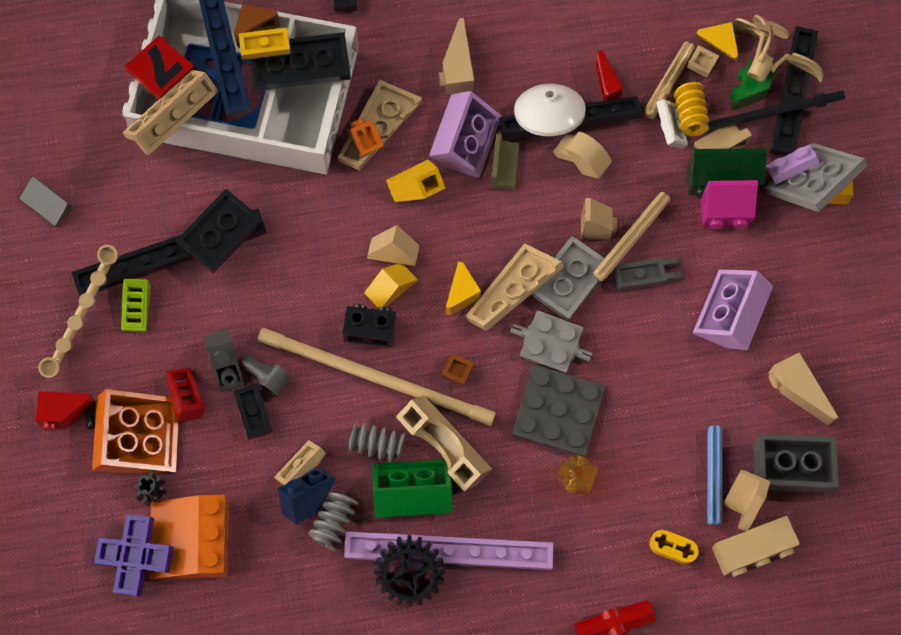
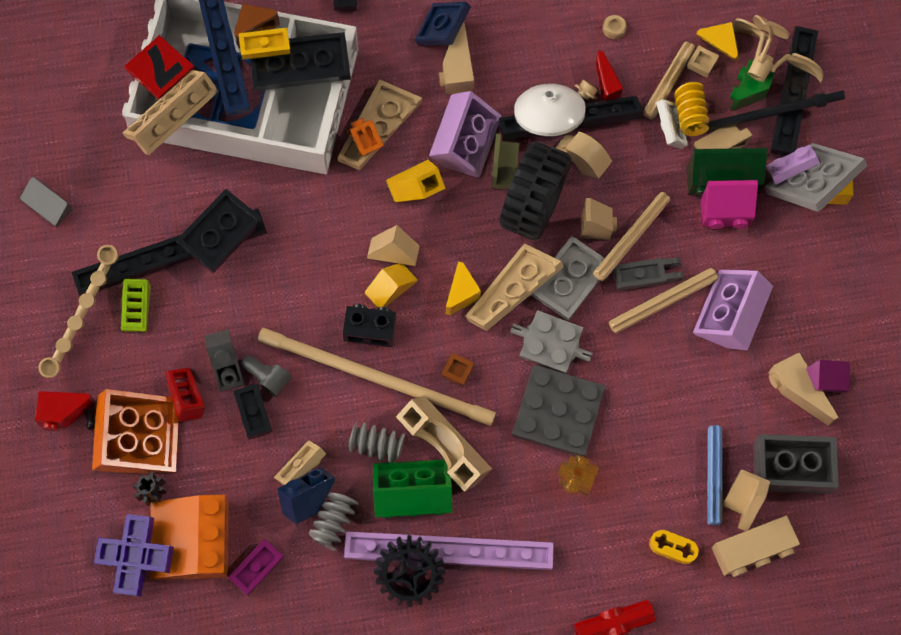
none -> magenta plate [228,539,284,596]
none -> dark blue tile [414,2,471,46]
none -> black tyre [499,141,572,240]
none -> tan plate [575,79,599,100]
none -> tan tile [603,15,627,39]
none -> tan axle [609,268,718,333]
none -> magenta slope [806,360,850,393]

